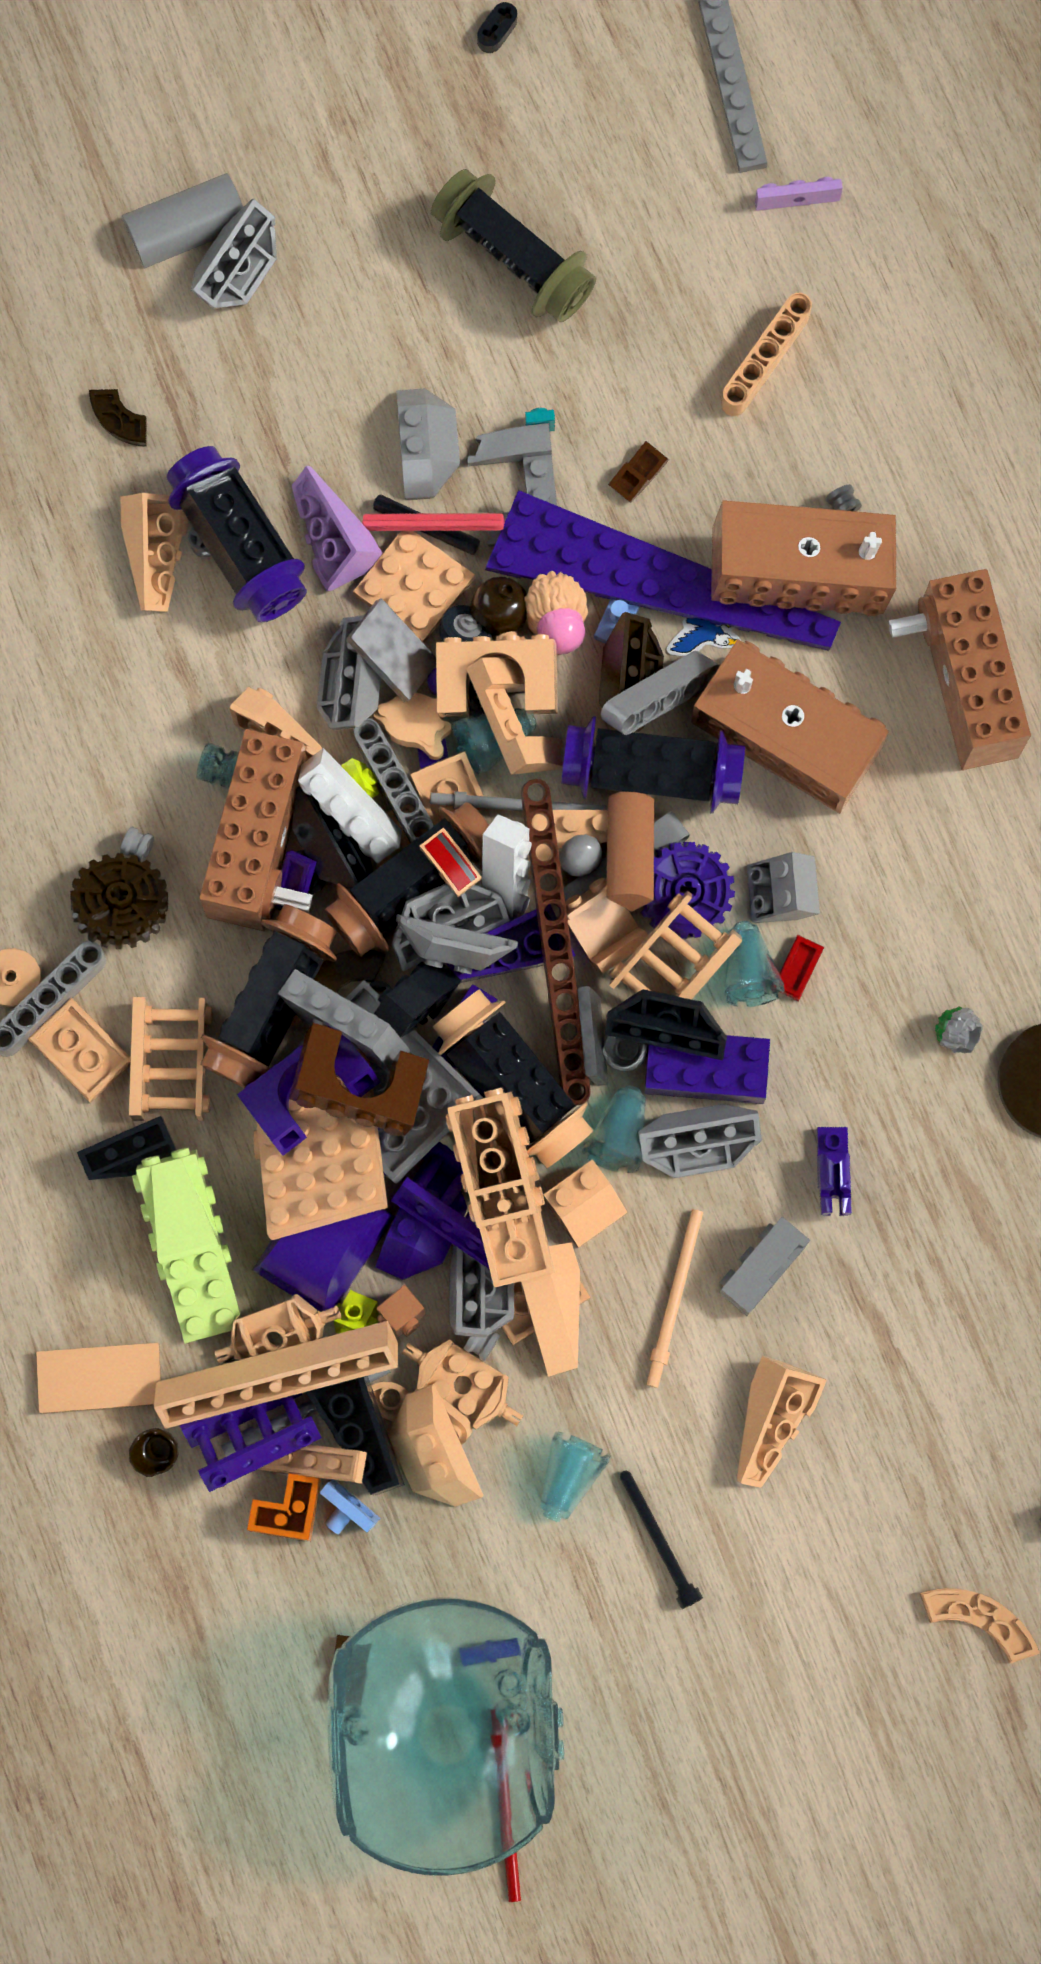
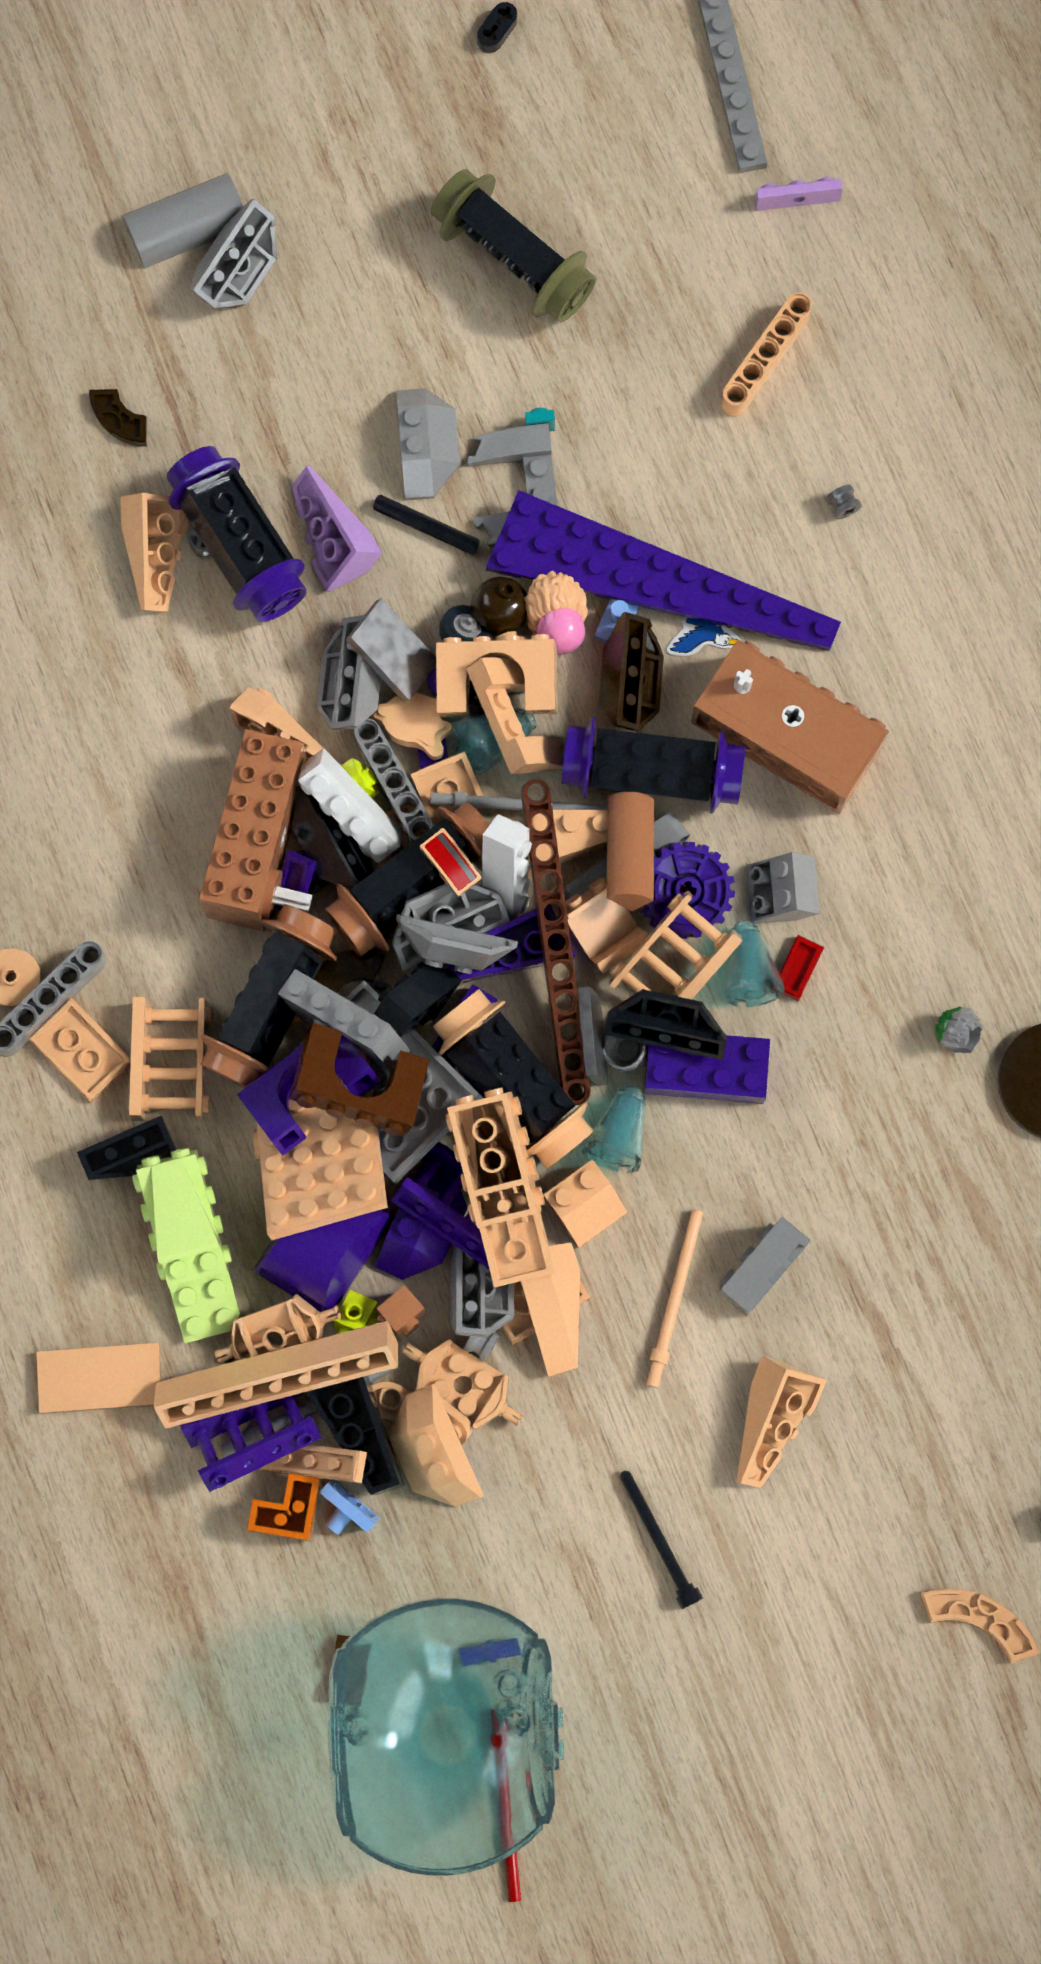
dark brown piece [70,853,168,949] -> none
light grey wheel [120,826,154,862] -> none
dark brown hair [129,1428,179,1477] -> none
clear light blue wheel [196,743,239,789] -> none
light nougat plate [353,531,475,643] -> none
coral axle [362,513,505,531] -> none
clear light blue cone [540,1432,611,1522] -> none
light grey hair [558,834,602,877] -> none
light grey beam [601,650,720,735] -> none
reddish brown slope [608,441,669,503] -> none
light grey wedge [638,1104,762,1178] -> none
nougat piece [711,500,897,616] -> none
dark purple plate [817,1127,852,1216] -> none
nougat piece [888,568,1031,771] -> none

